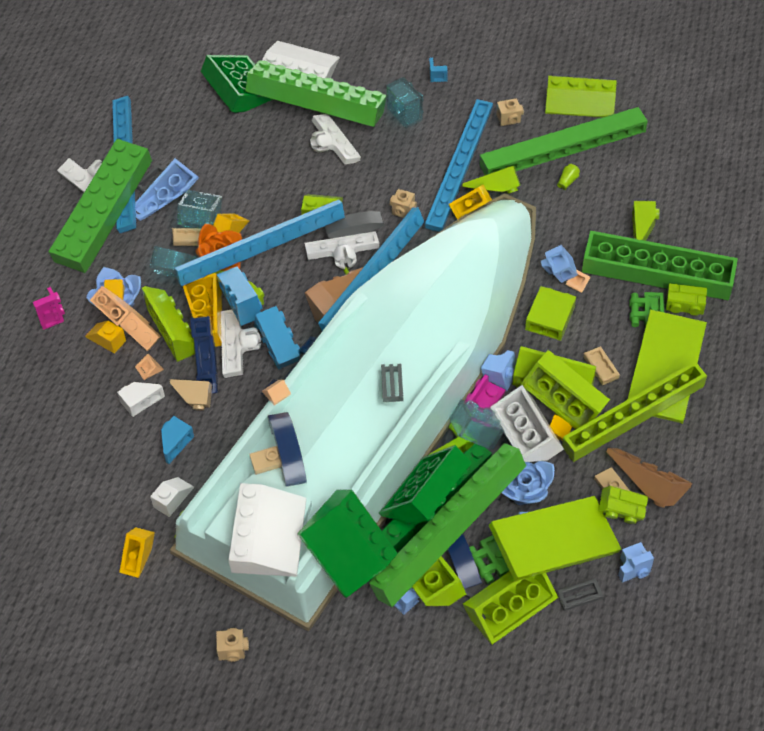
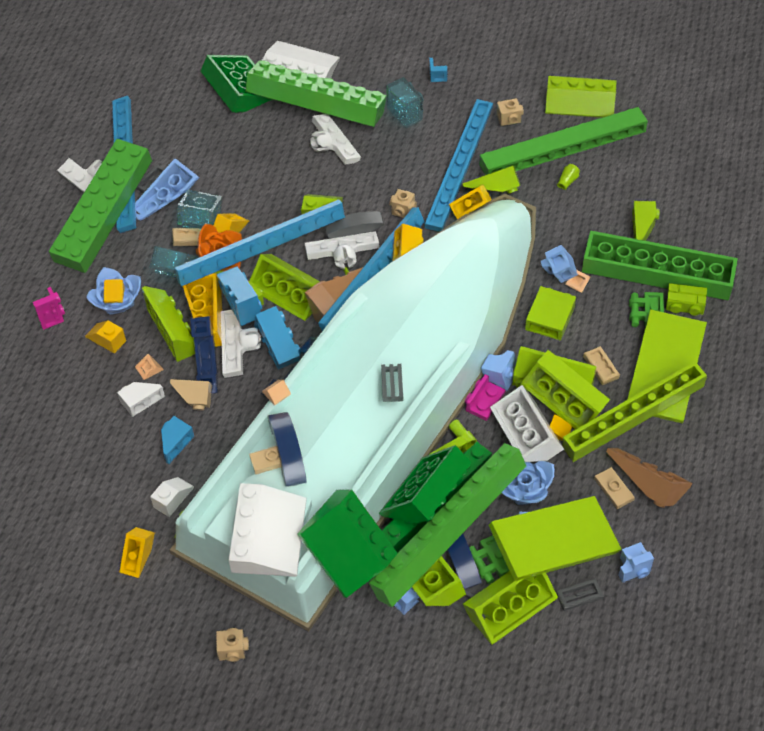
light nougat slope [90,286,161,351] -> none
clear light blue brick [449,399,504,450] -> none
lime brick [599,486,648,524] -> none
none -> lime slope [249,254,320,321]
none -> yellow slope [392,223,423,262]

